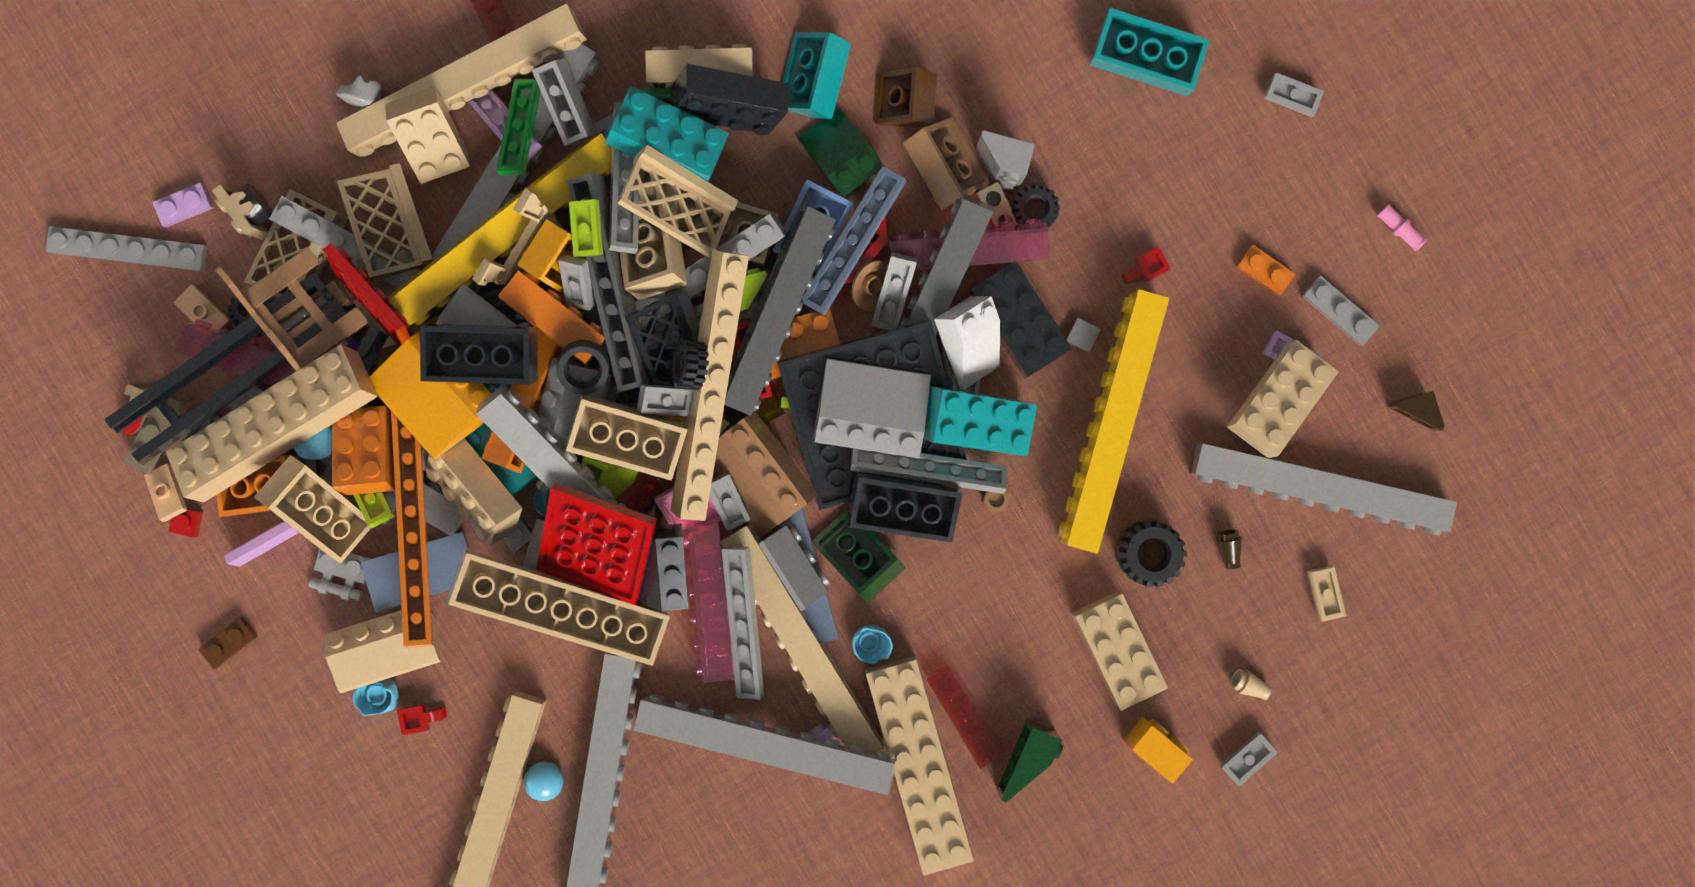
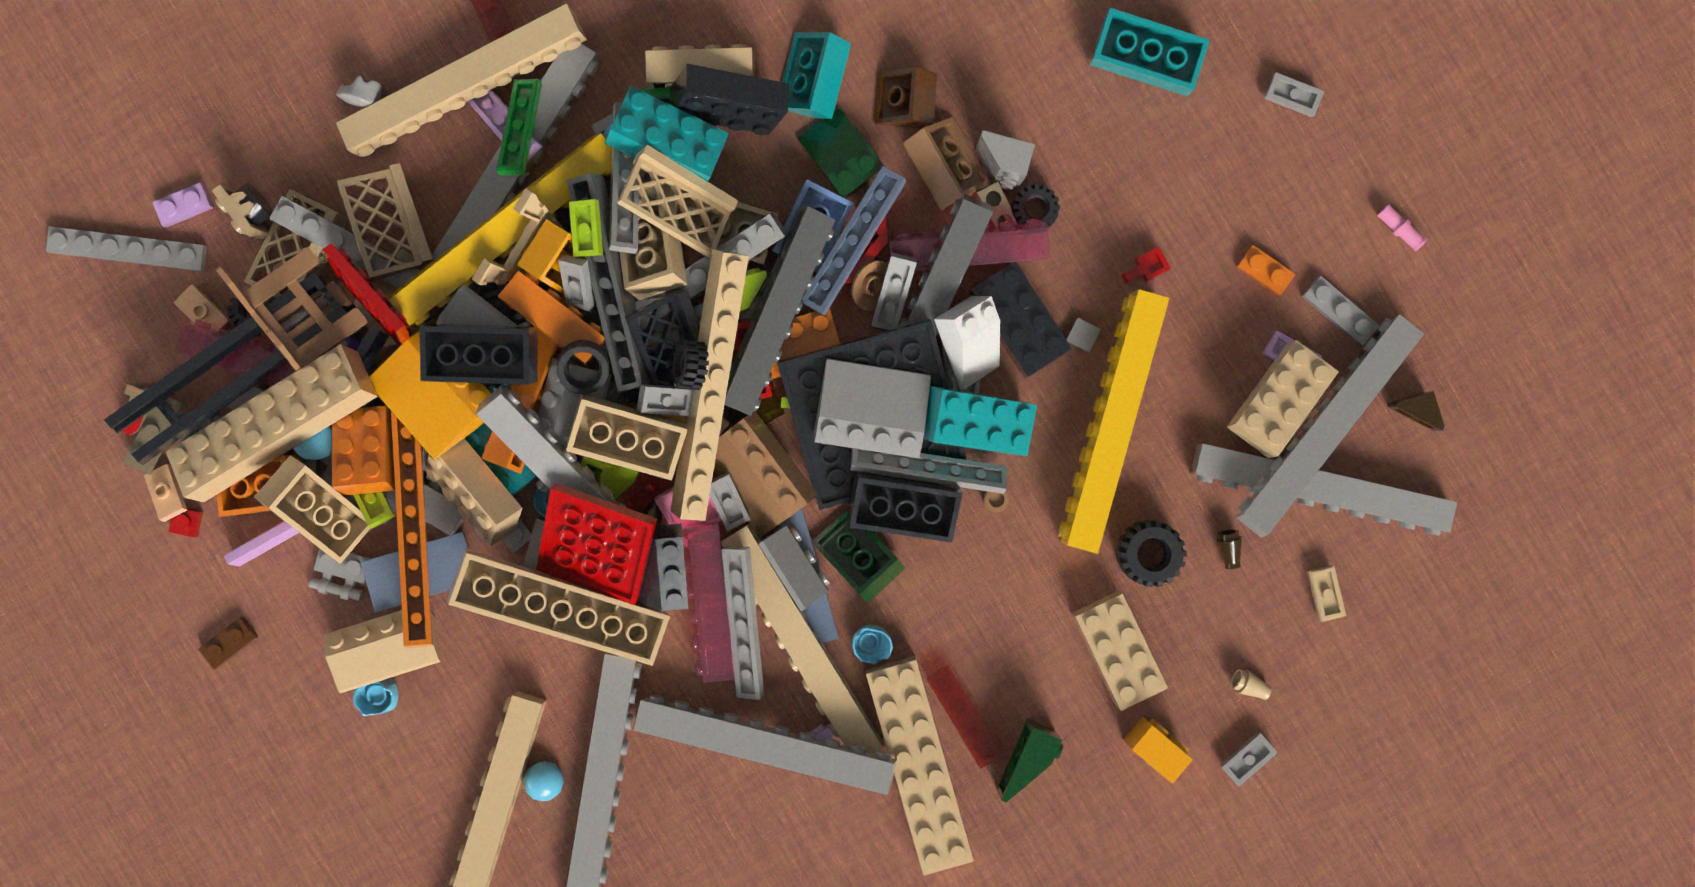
tan brick [385,86,470,184] -> none
red plate [397,704,448,735] -> none
light grey brick [532,58,597,146] -> none
none -> light grey brick [1236,314,1424,538]

